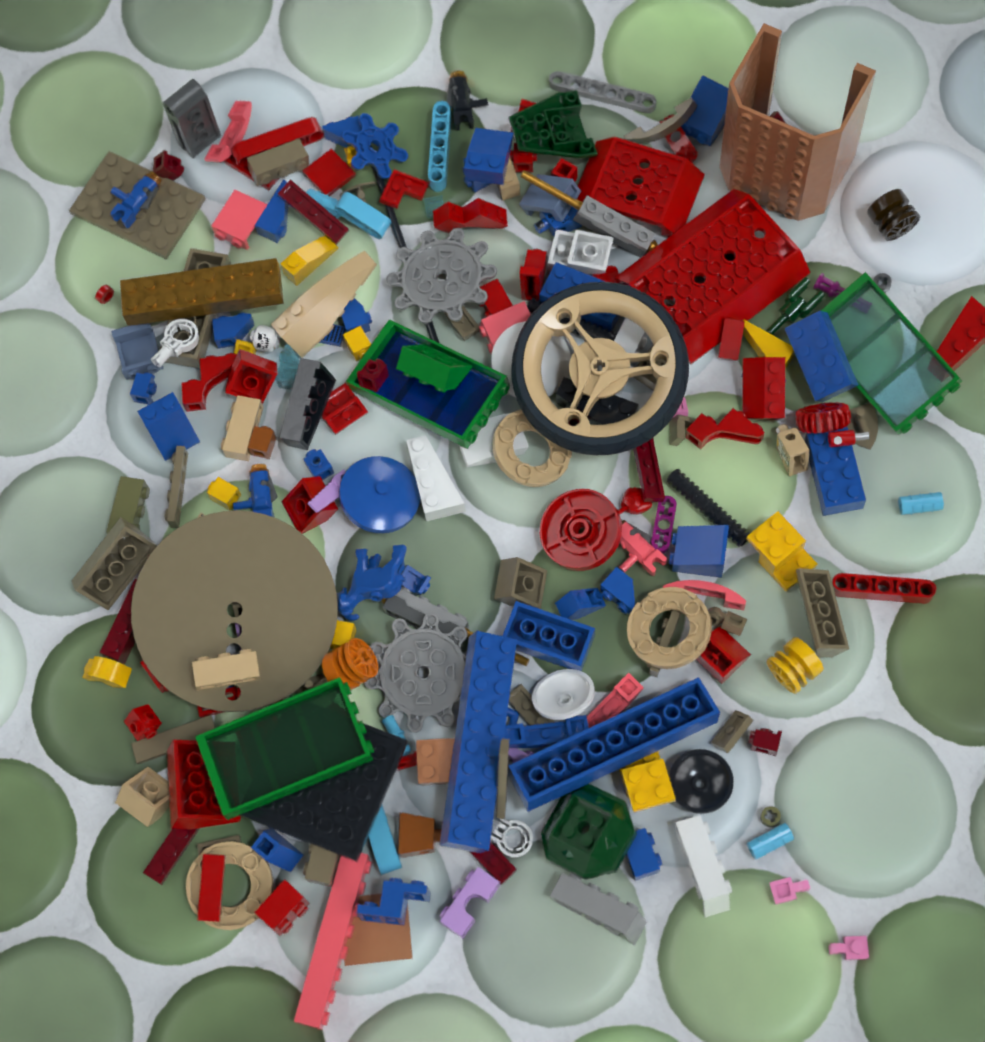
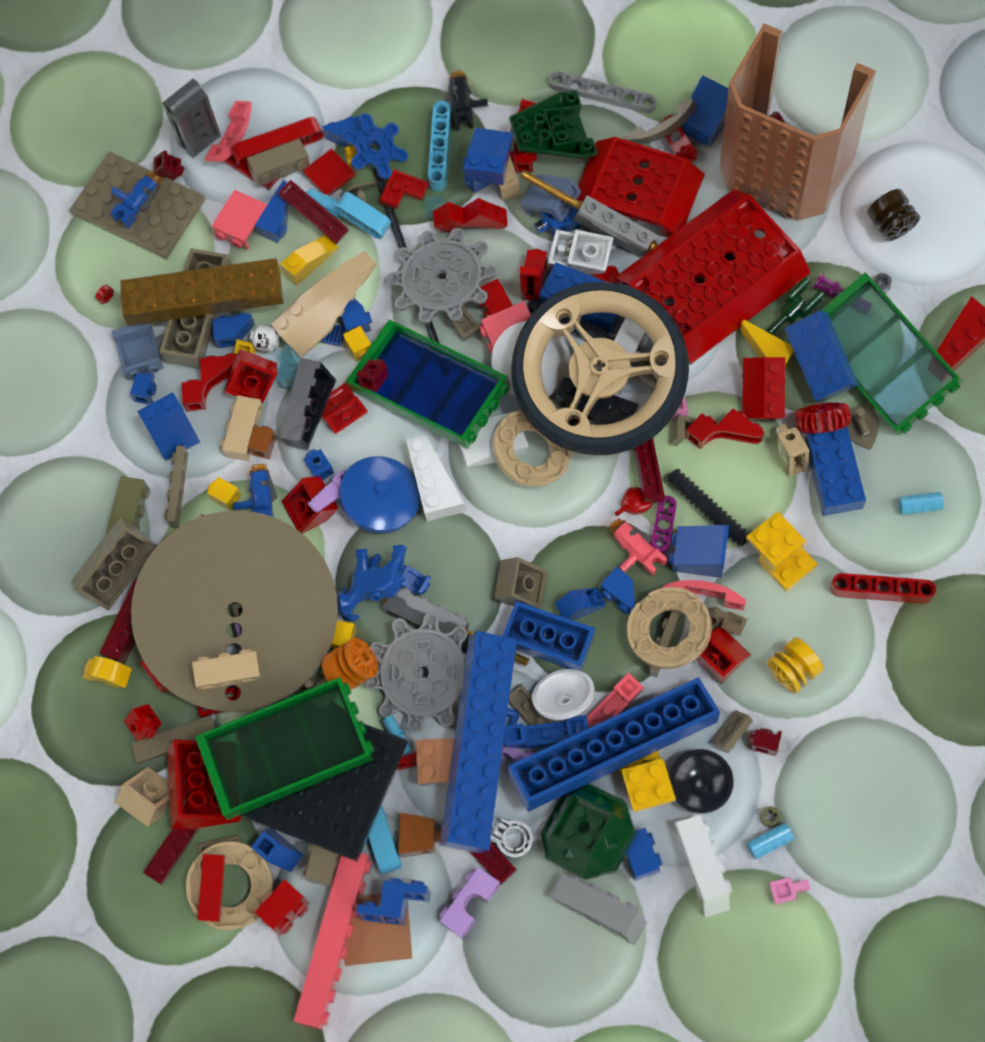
white pin [151,319,199,368] -> none
green slope [396,344,472,392] -> none
dark tan tile [496,739,509,819] -> none
red piece [539,489,622,571] -> none
red brick [551,158,578,182] -> none
red tile [718,317,745,361] -> none
dark tan slope [796,568,849,658] -> none
red piece [828,430,869,447] -> none
bright pink plate [828,936,869,960] -> none

